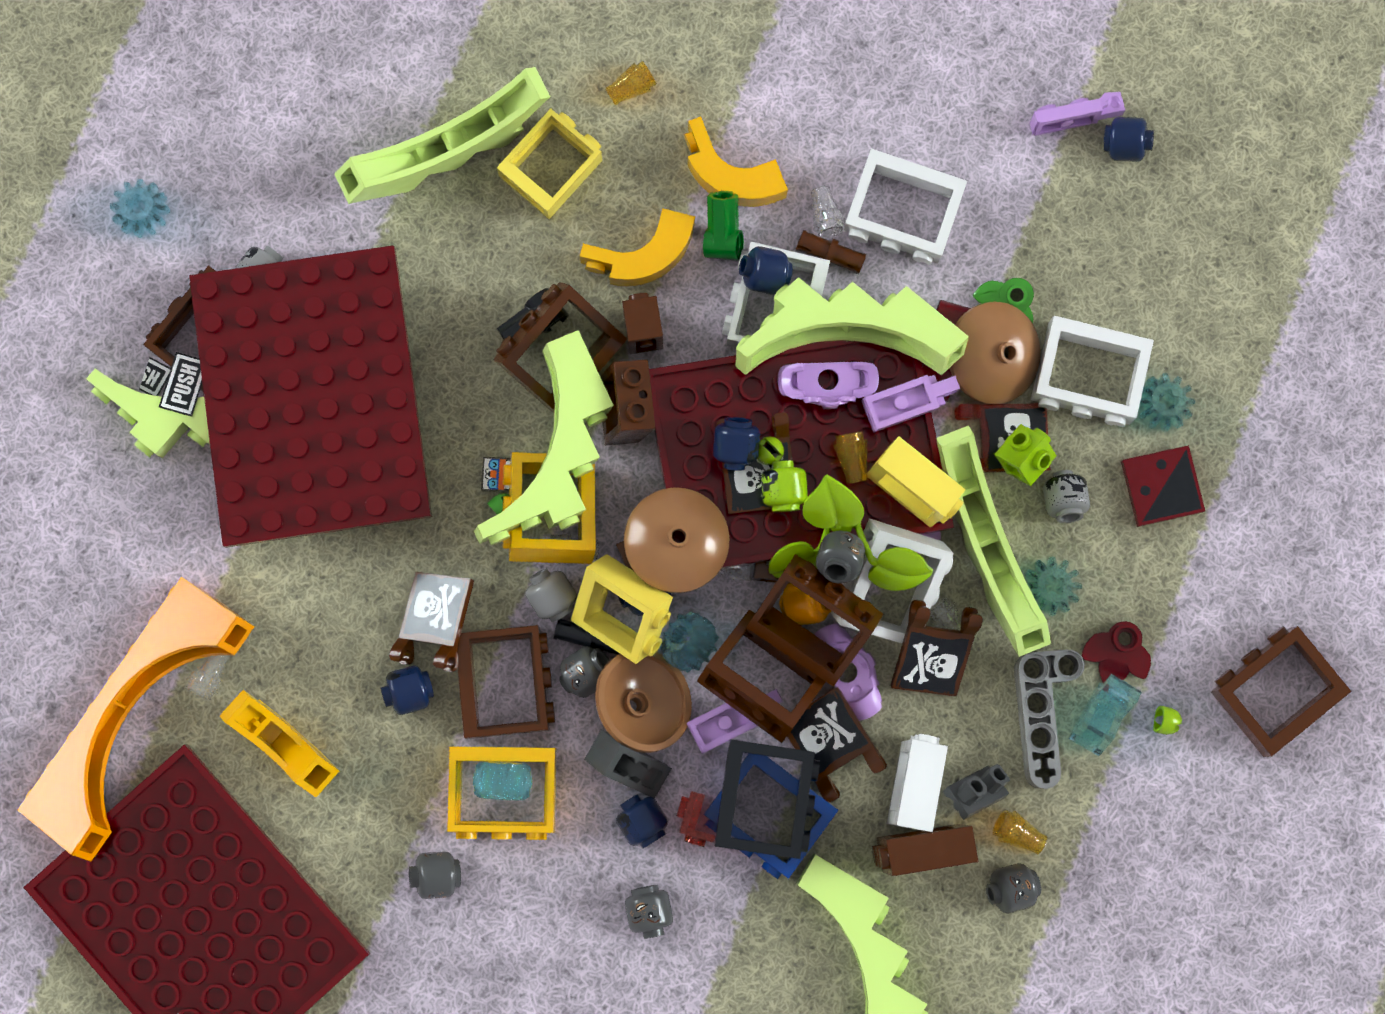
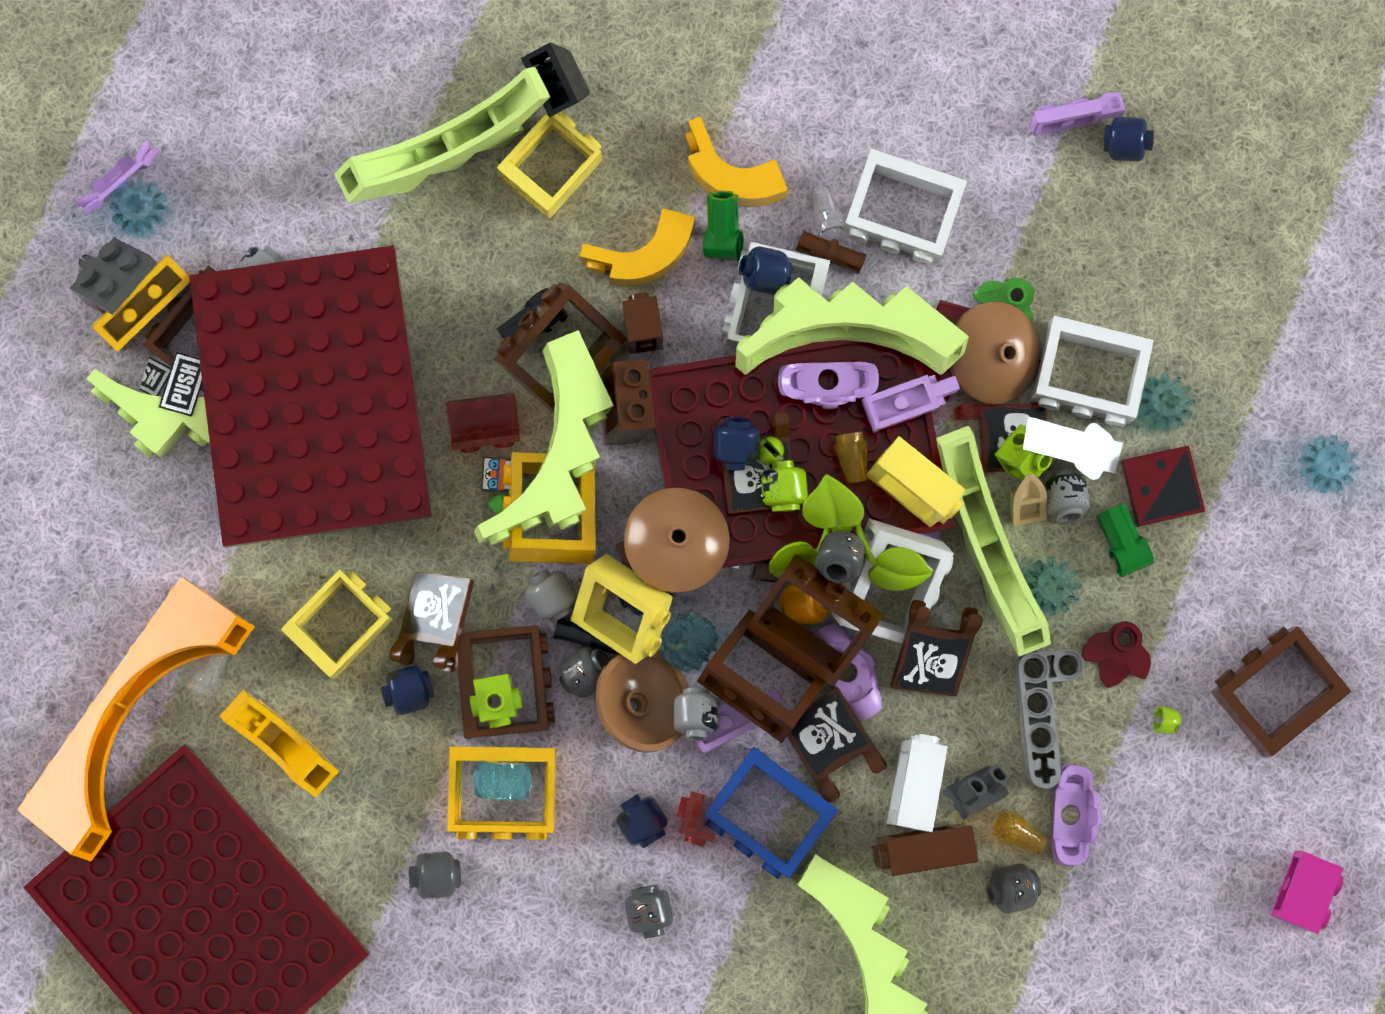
dark grey arch [584,729,672,798] -> none
clear yellow cone [605,61,657,106] -> none
black window [714,739,820,859] -> none
clear light blue brick [1069,674,1142,756] -> none
none -> dark grey plate [70,237,157,315]
none -> lavender piece [75,140,160,216]
none -> yellow brick [92,252,190,352]
none -> light yellow window [281,569,393,679]
none -> clear red bracket [446,393,520,453]
none -> lime brick [470,674,523,729]
none -> black torso [521,42,590,118]
none -> light grey head [674,687,719,741]
none -> tan plate [1010,473,1047,527]
none -> white sticker [1023,417,1123,480]
none -> lavender piece [1051,764,1102,866]
none -> green piece [1096,503,1154,577]
none -> dark pink brick [1270,851,1343,934]
none -> clear light blue gear [1298,435,1360,494]

